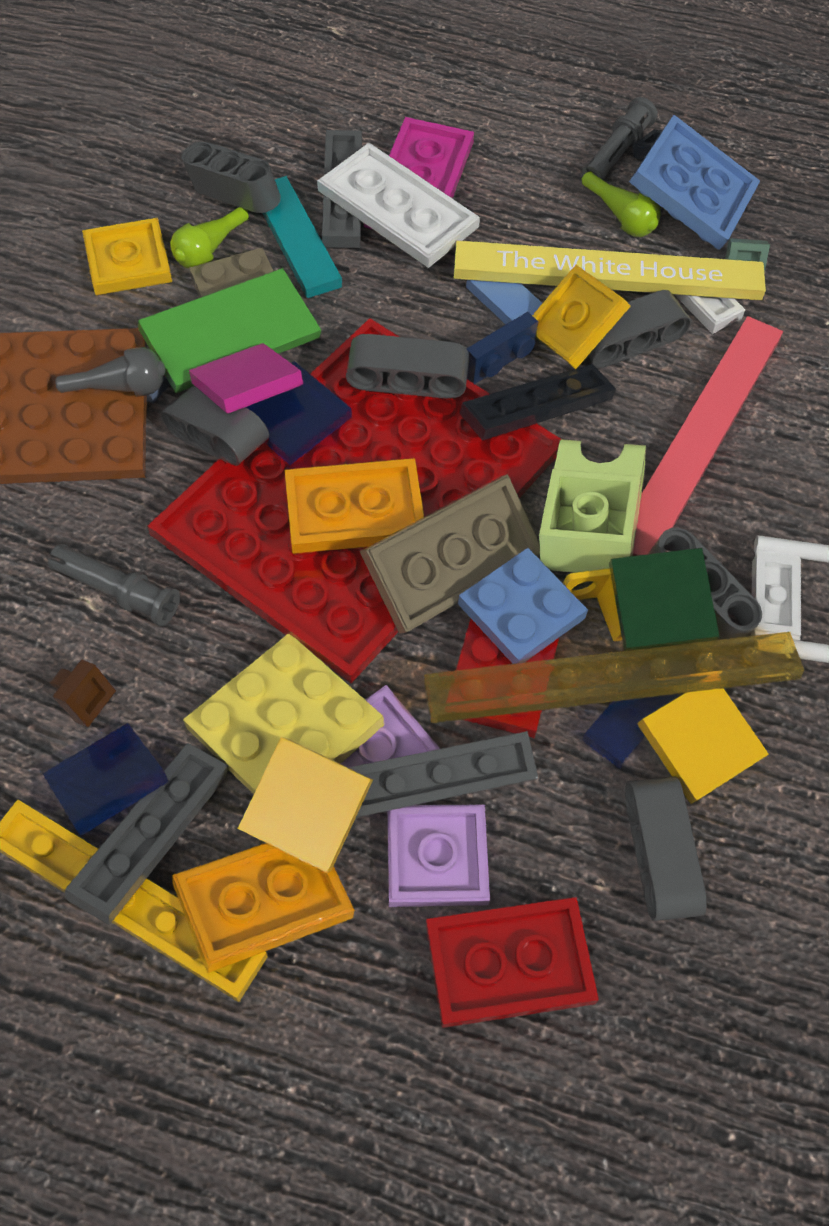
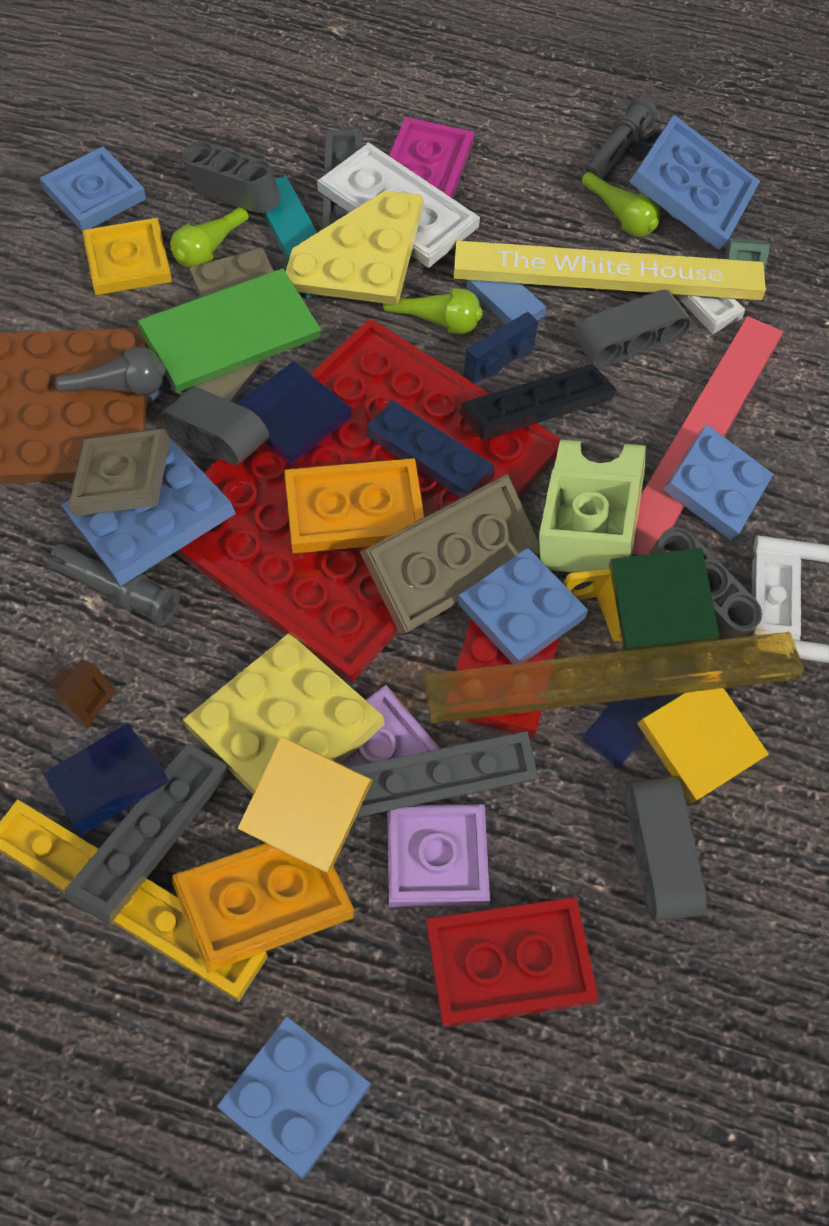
dark pink tile [189,343,303,414] -> none
dark grey beam [346,334,469,398] -> none
yellow tile [532,265,631,369] -> none
none -> medium blue plate [40,146,146,231]
none -> medium blue plate [61,439,236,586]
none -> dark tan tile [68,429,170,516]
none -> medium blue plate [217,1017,371,1180]
none -> light yellow plate [286,191,424,305]
none -> dark blue plate [366,400,494,498]
none -> lime piece [383,288,483,335]
none -> medium blue plate [662,424,774,540]

